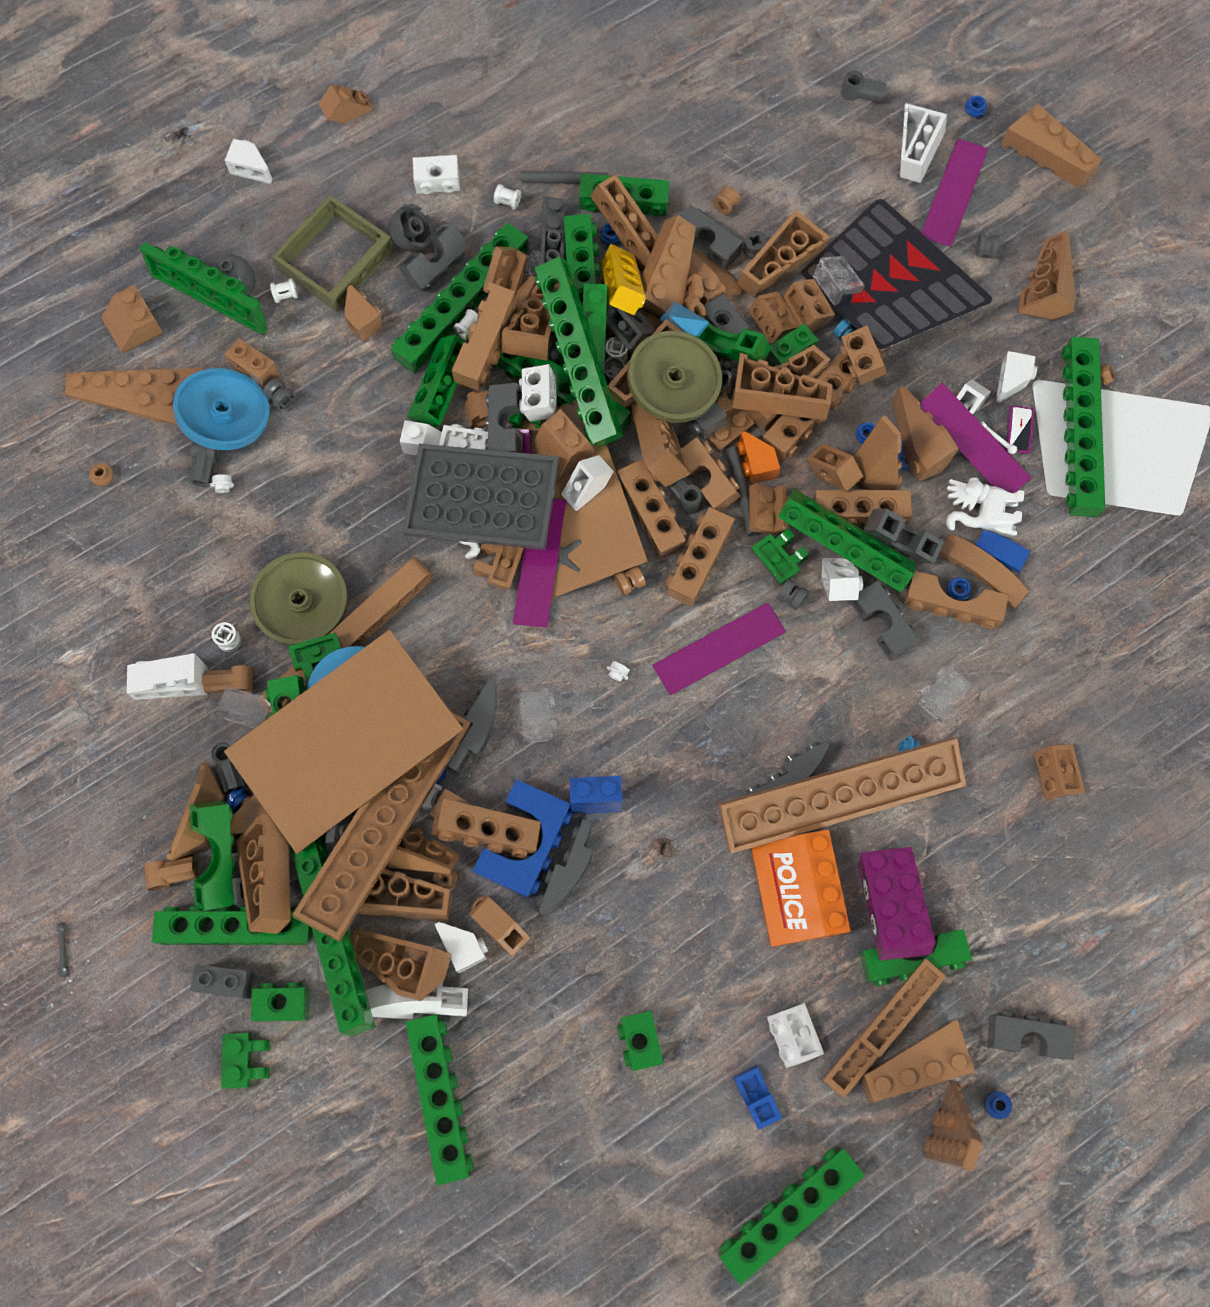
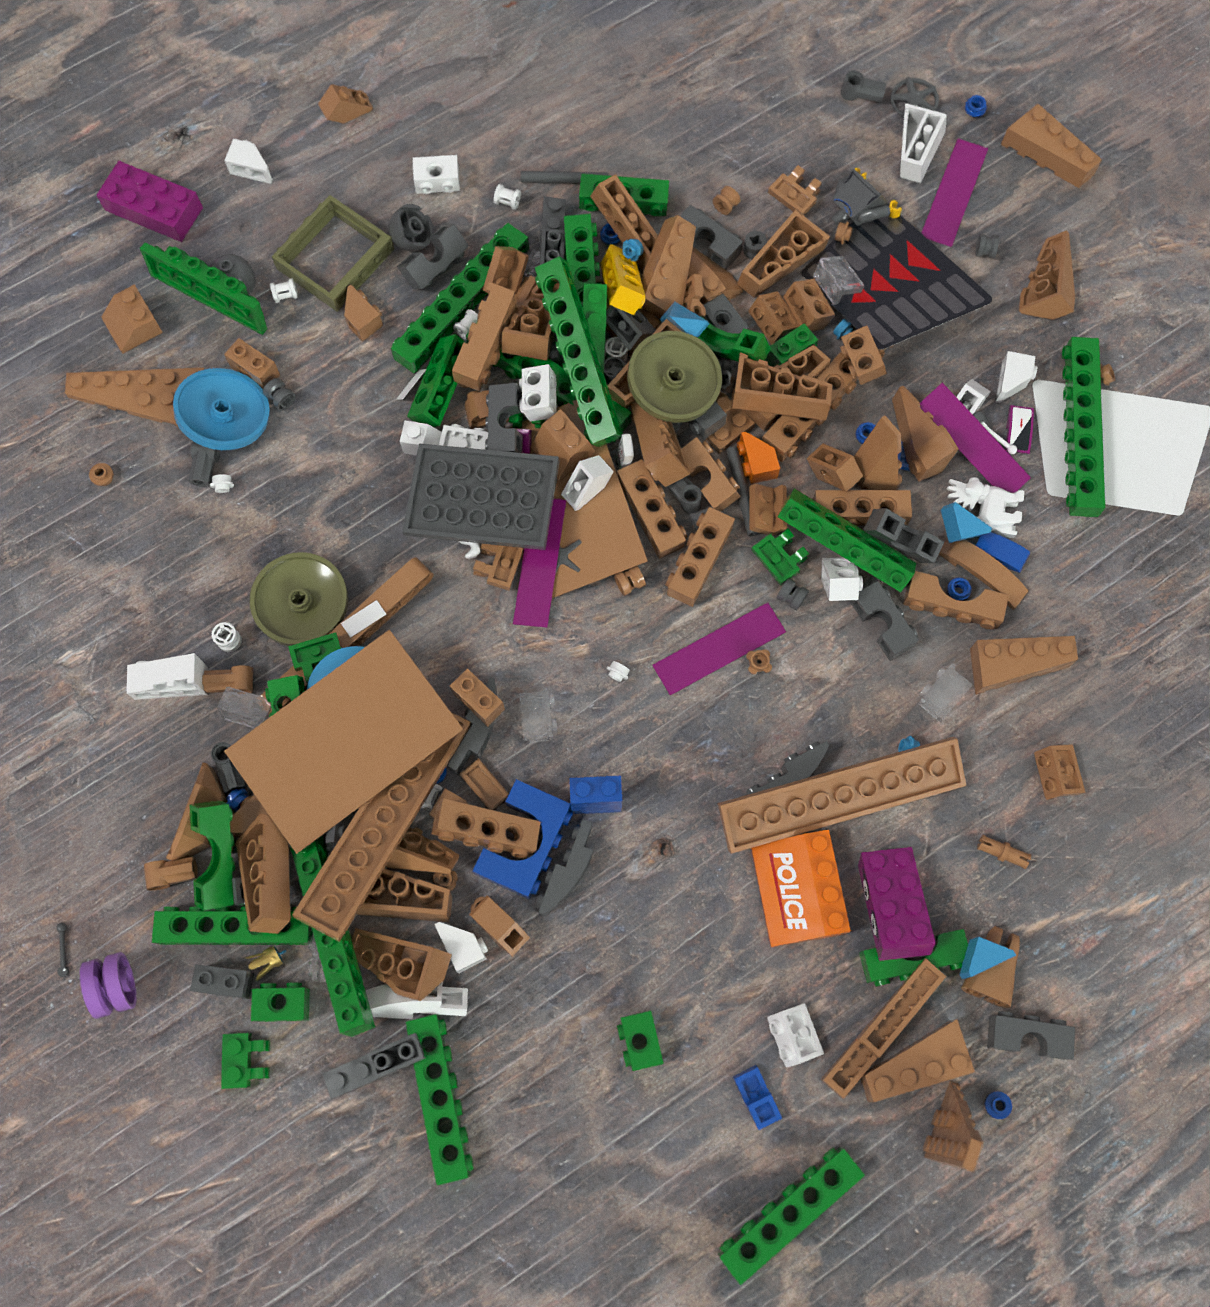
none -> medium lavender wheel [80,952,137,1019]
none -> magenta brick [96,160,203,242]
none -> pearl gold piece [245,946,286,981]
none -> dark grey slope [322,1033,425,1099]
none -> white sticker [341,600,386,638]
none -> white sticker [396,369,426,400]
none -> medium nougat brick [450,668,505,727]
none -> medium nougat tile [459,758,509,810]
none -> white tile [617,434,634,470]
none -> dark azure plate [622,239,643,261]
none -> medium nougat plate [746,649,772,674]
none -> medium nougat plate [768,165,822,216]
none -> dark grey torso [831,168,902,226]
none -> medium nougat plate [835,222,852,244]
none -> dark grey wheel [891,77,939,117]
none -> dark azure slope [941,502,993,543]
none -> dark azure slope [960,937,1016,979]
none -> medium nougat piece [961,926,1020,1008]
none -> medium nougat wedge [970,636,1078,695]
none -> medium nougat pin [977,835,1031,869]

